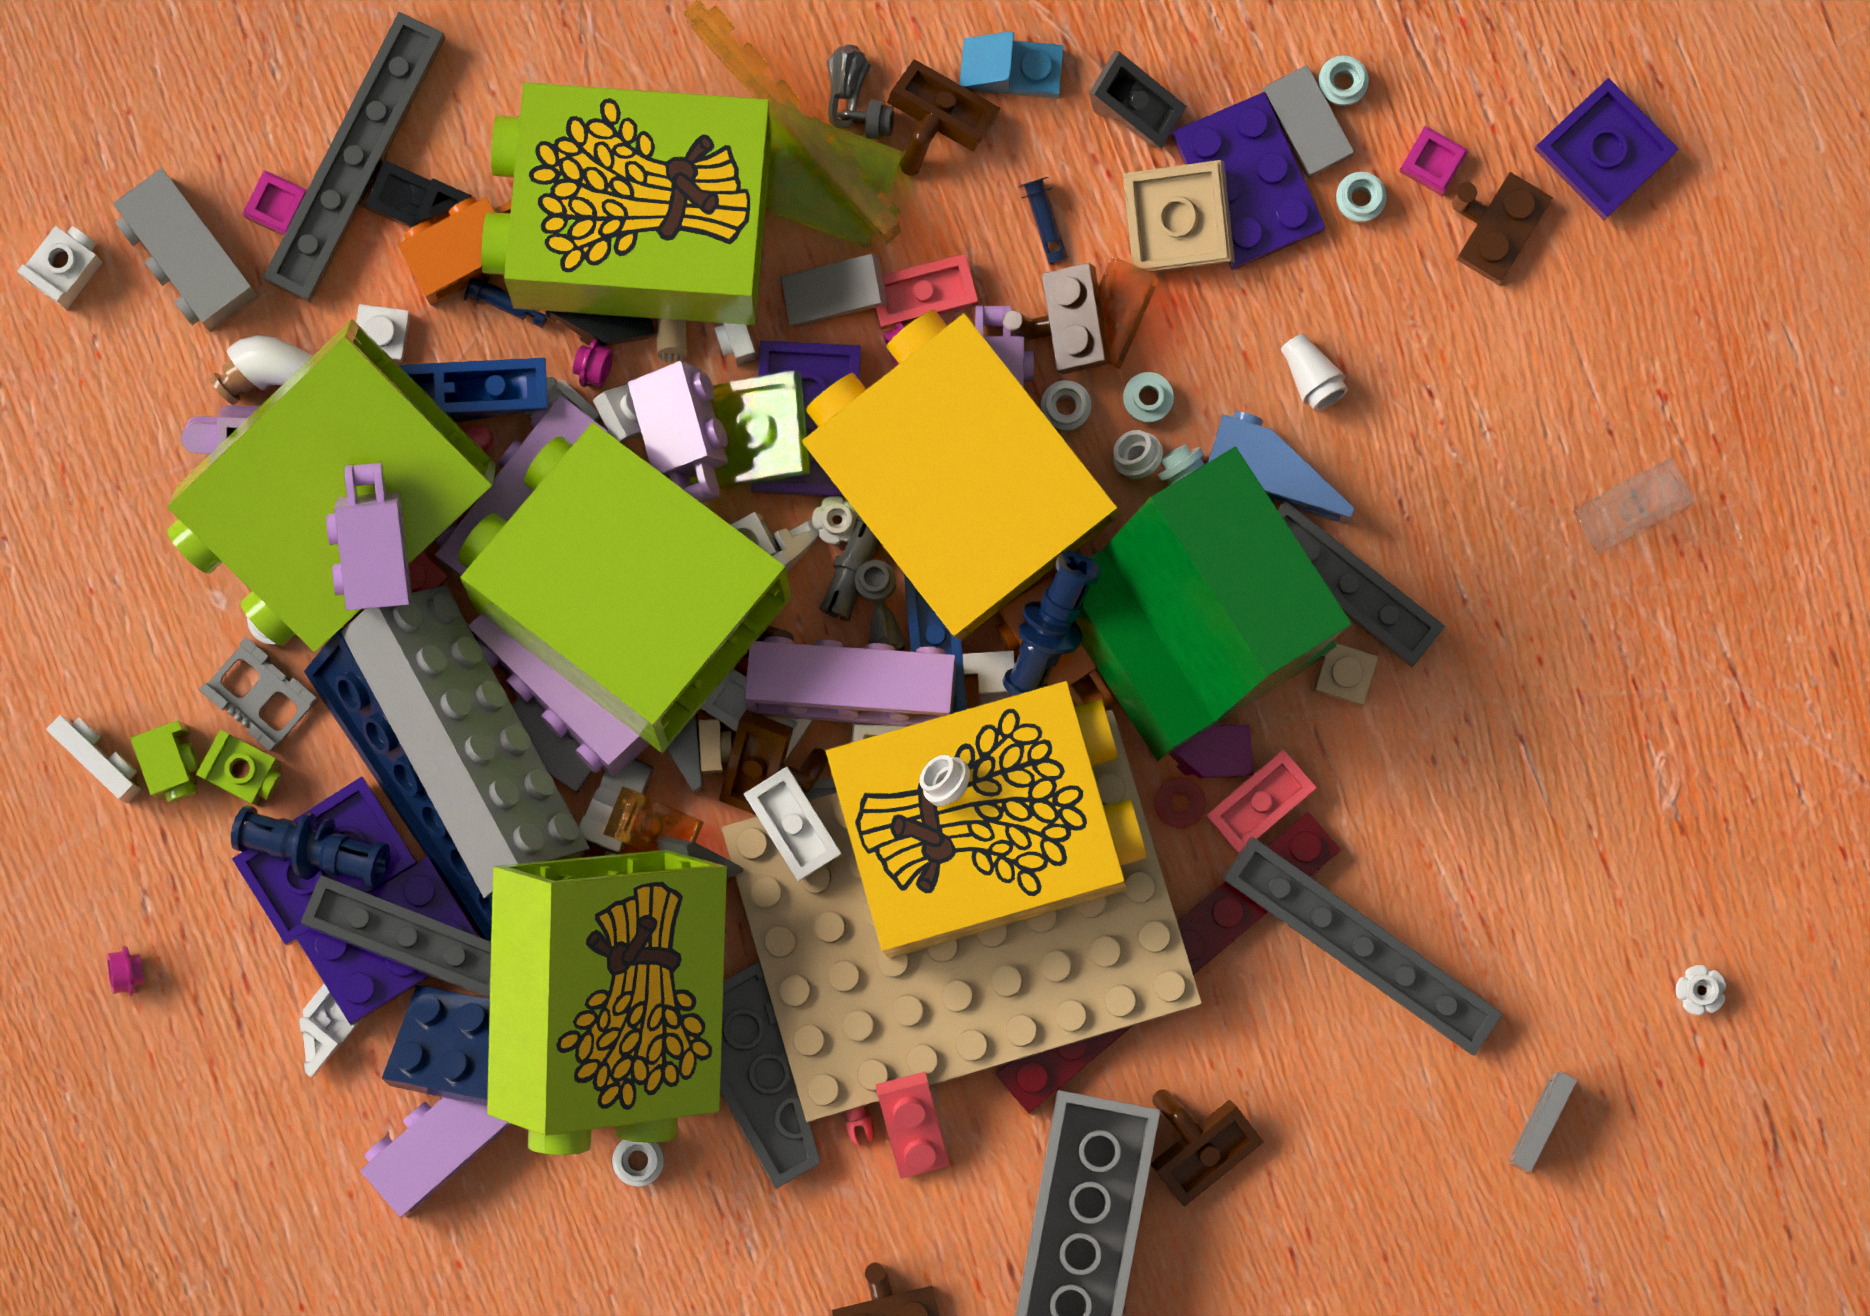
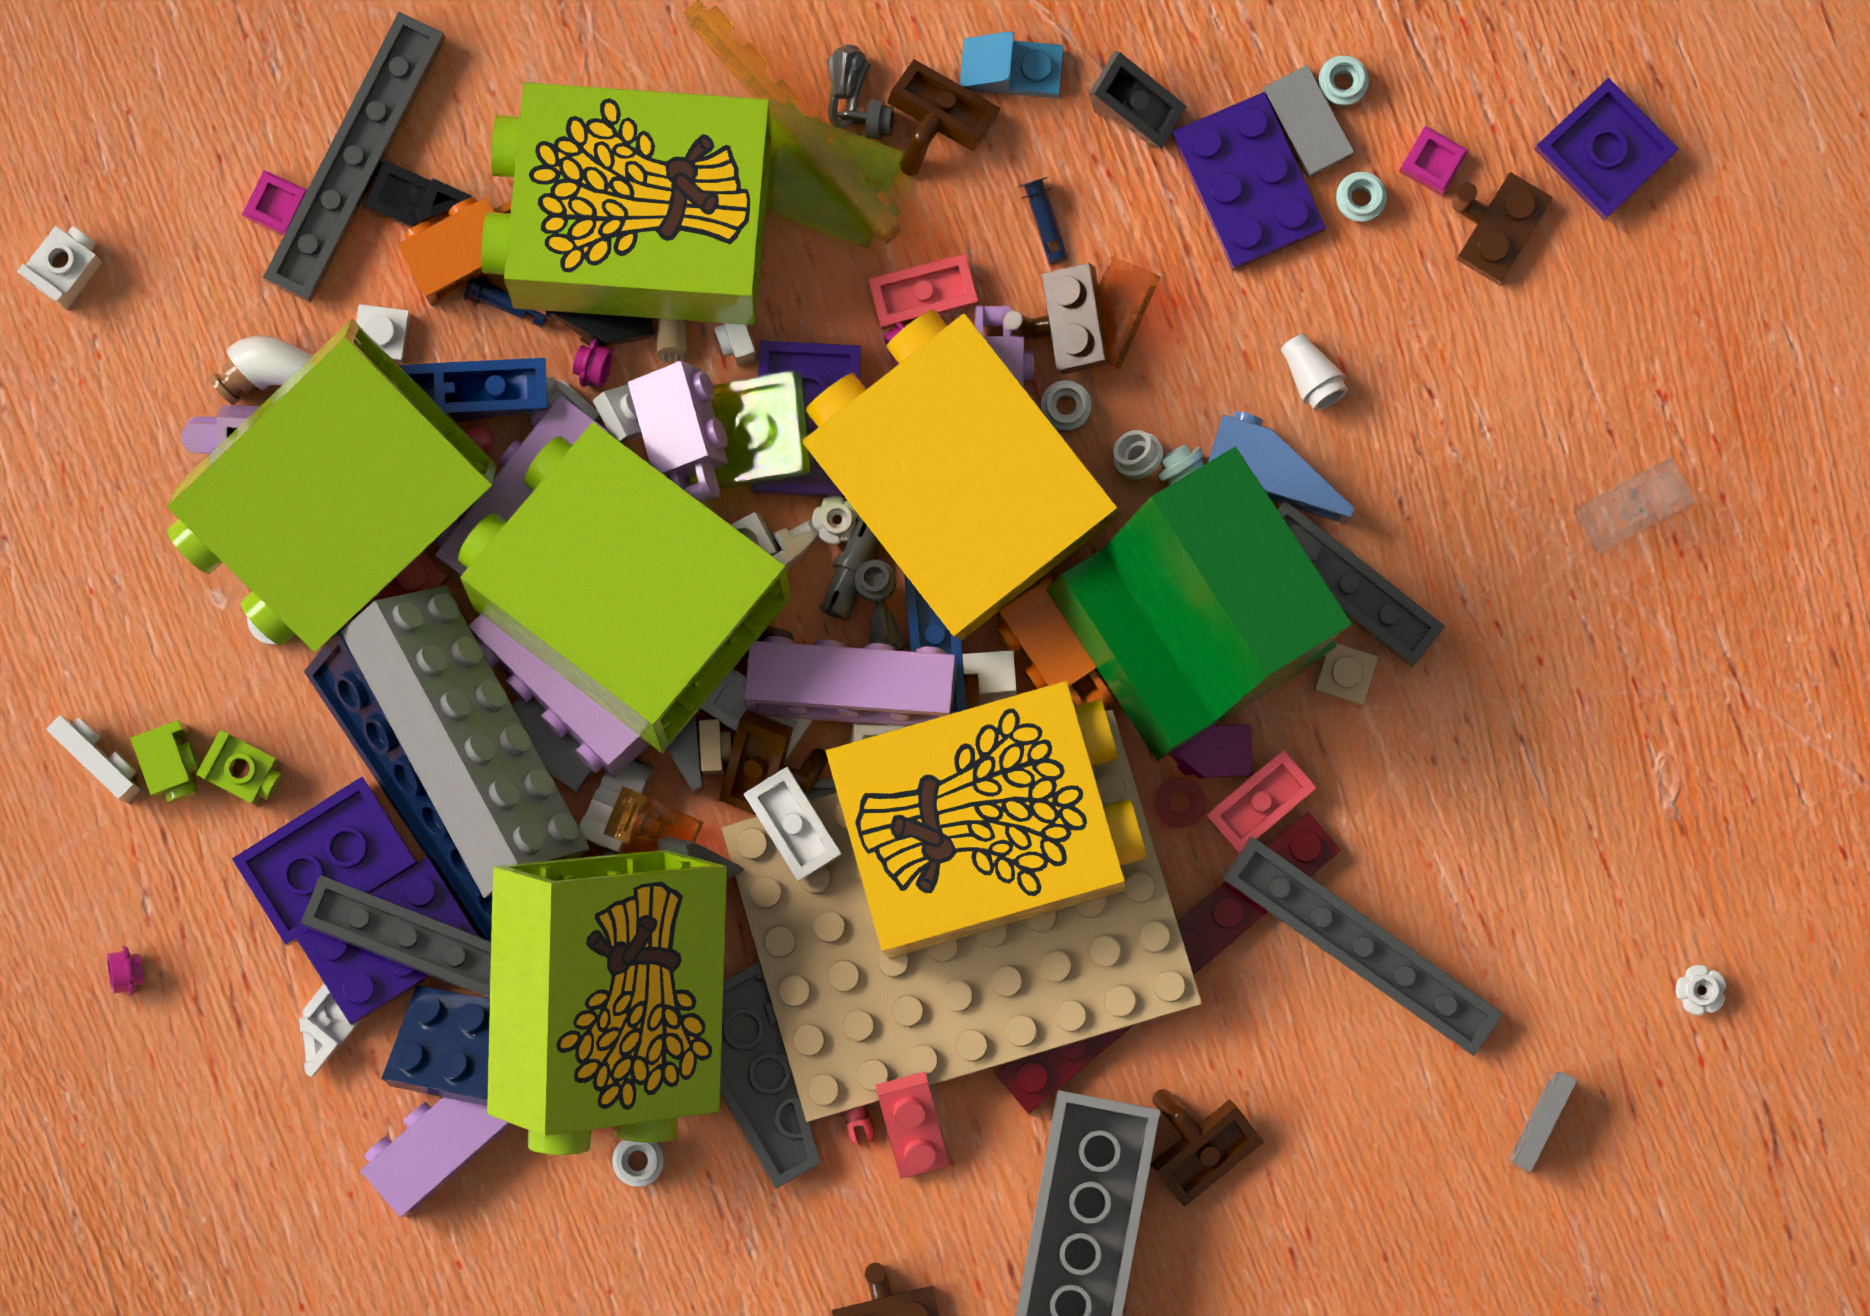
light grey brick [113,168,258,331] -> none
light grey piece [199,637,318,752] -> none
dark blue piece [231,806,391,889] -> none
lavender brick [326,462,412,610] -> none
light grey tile [781,254,888,328] -> none
white plate [920,755,970,806] -> none
dark blue piece [1002,552,1101,696] -> none
tan tile [1123,160,1235,274] -> none
light aqua plate [1123,372,1174,423] -> none

